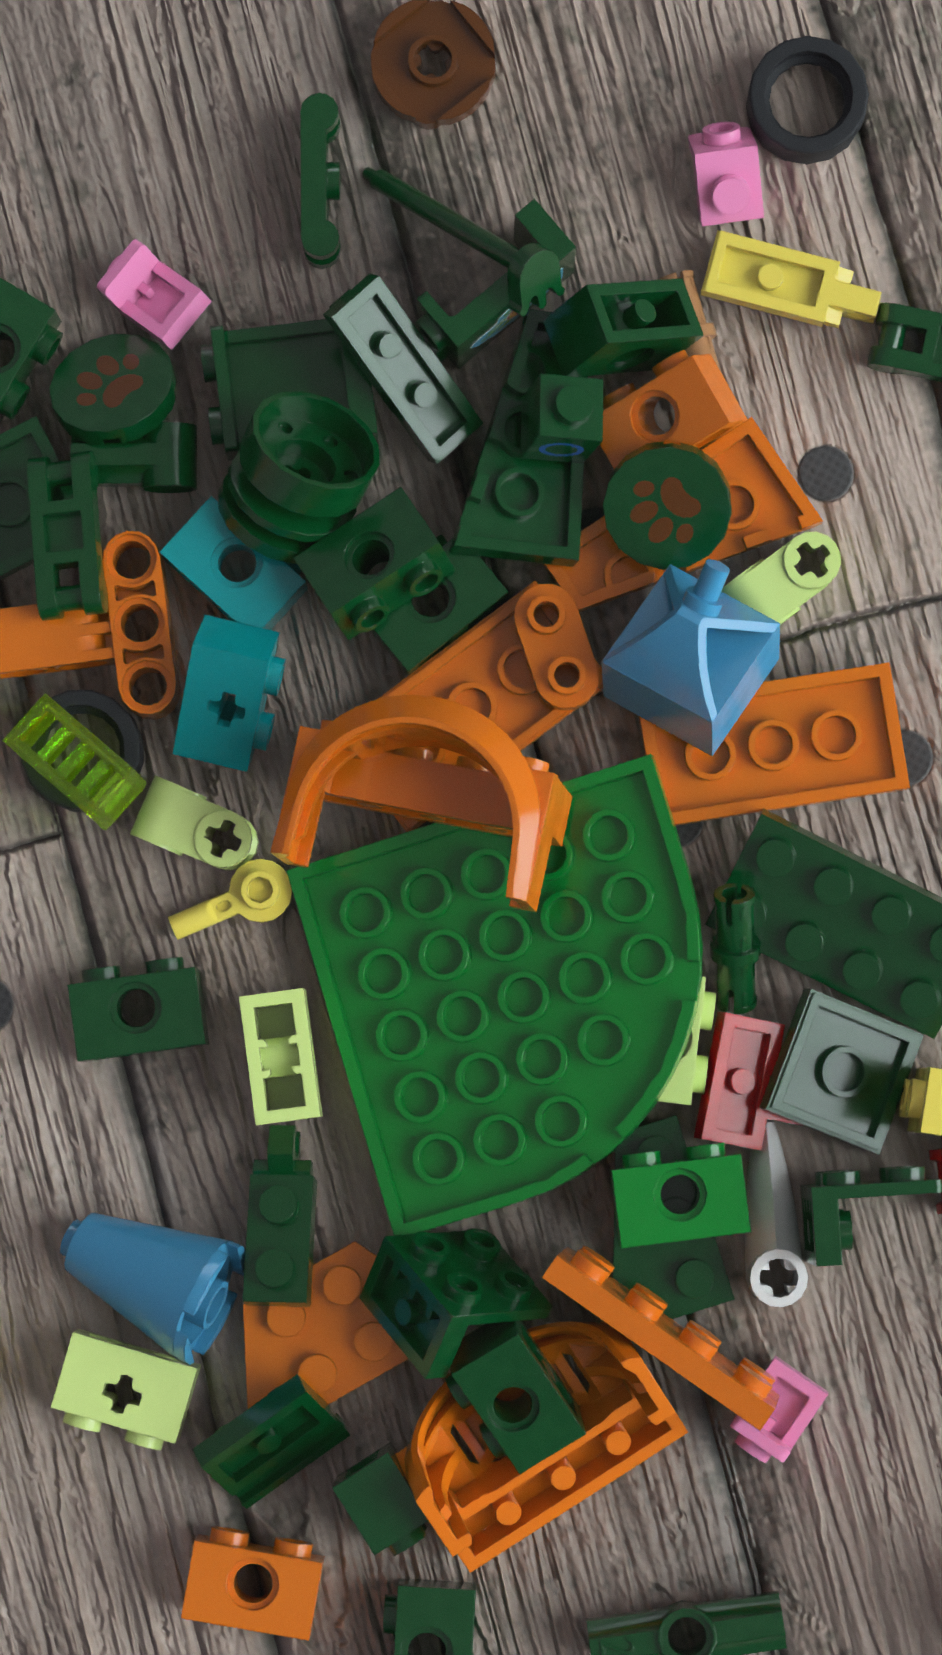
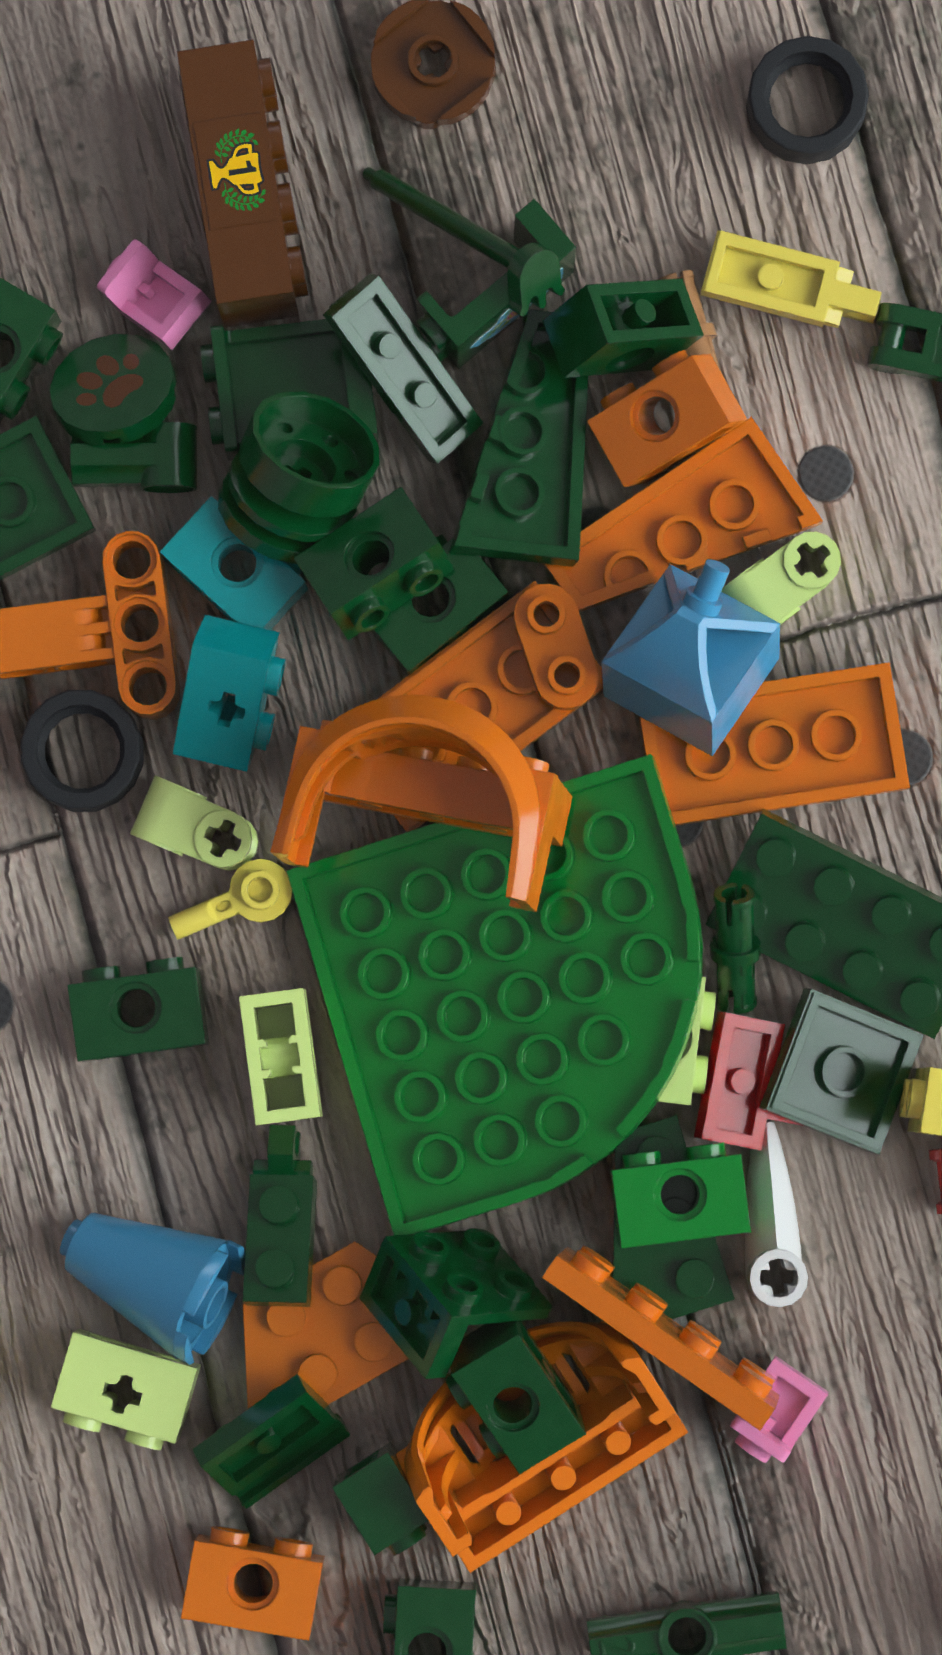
clear neon green slope [2,693,146,830] -> none
dark green plate [27,451,108,621] -> none
dark green plate [300,93,341,269] -> none
dark green brick [521,373,603,464] -> none
dark green tile [603,441,732,570] -> none
bright pink bracket [688,122,764,226] -> none
dark green bracket [800,1165,942,1267] -> none
none -> reddish brown brick [177,39,308,328]

